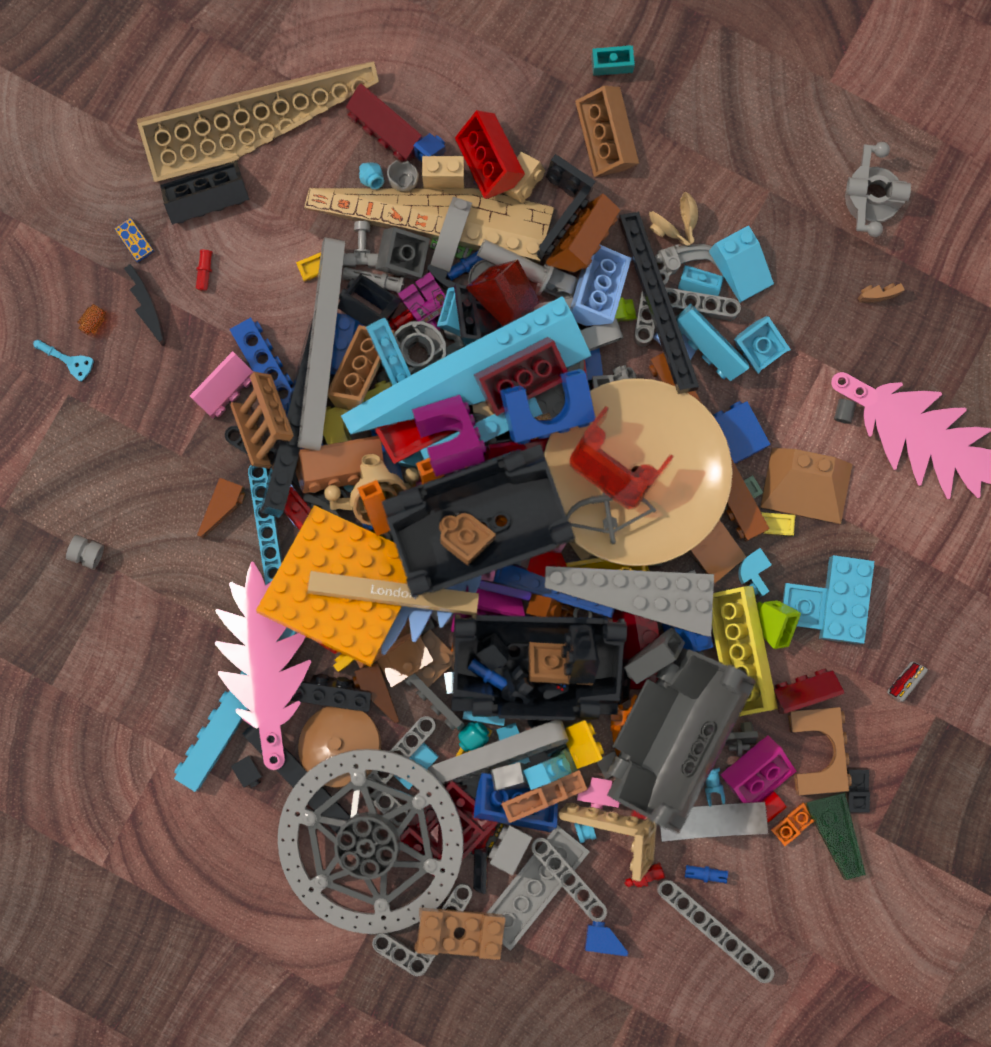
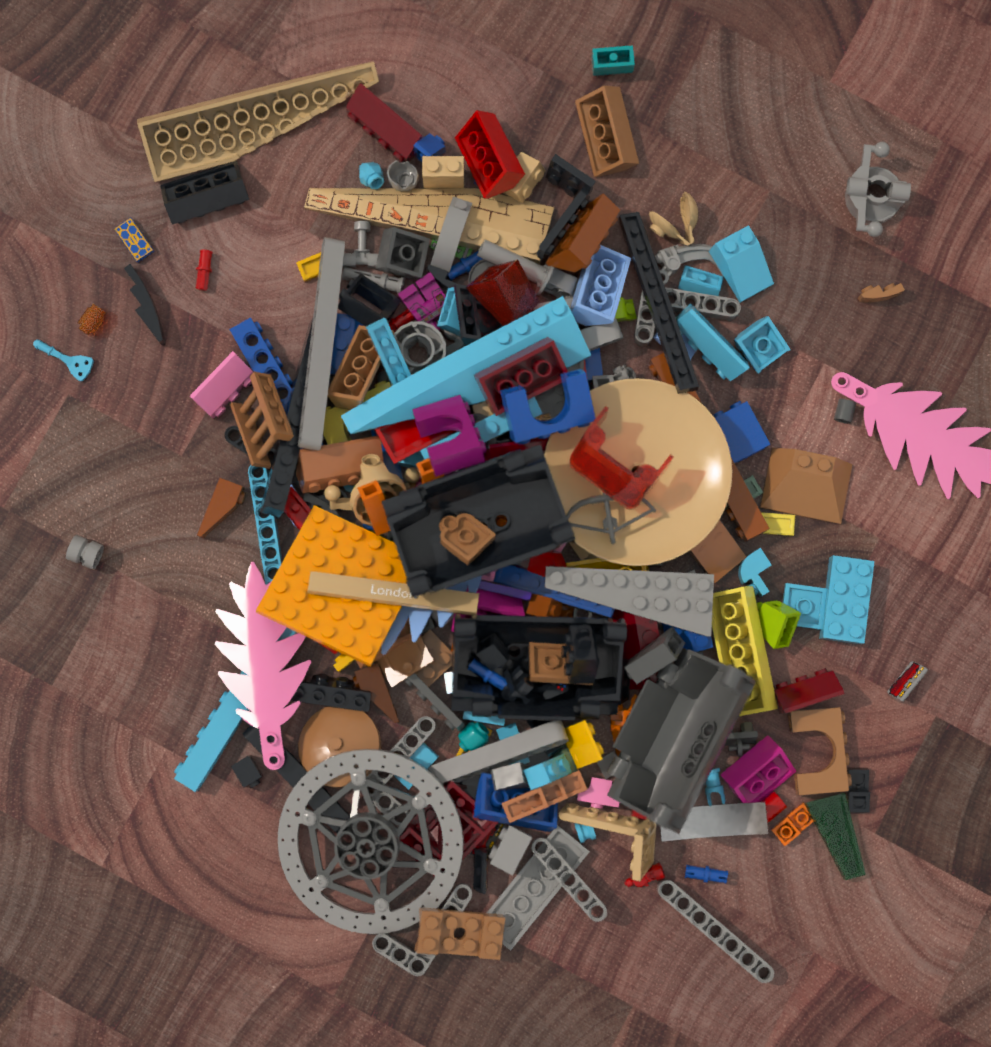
blue slope [584,921,628,956] -> none

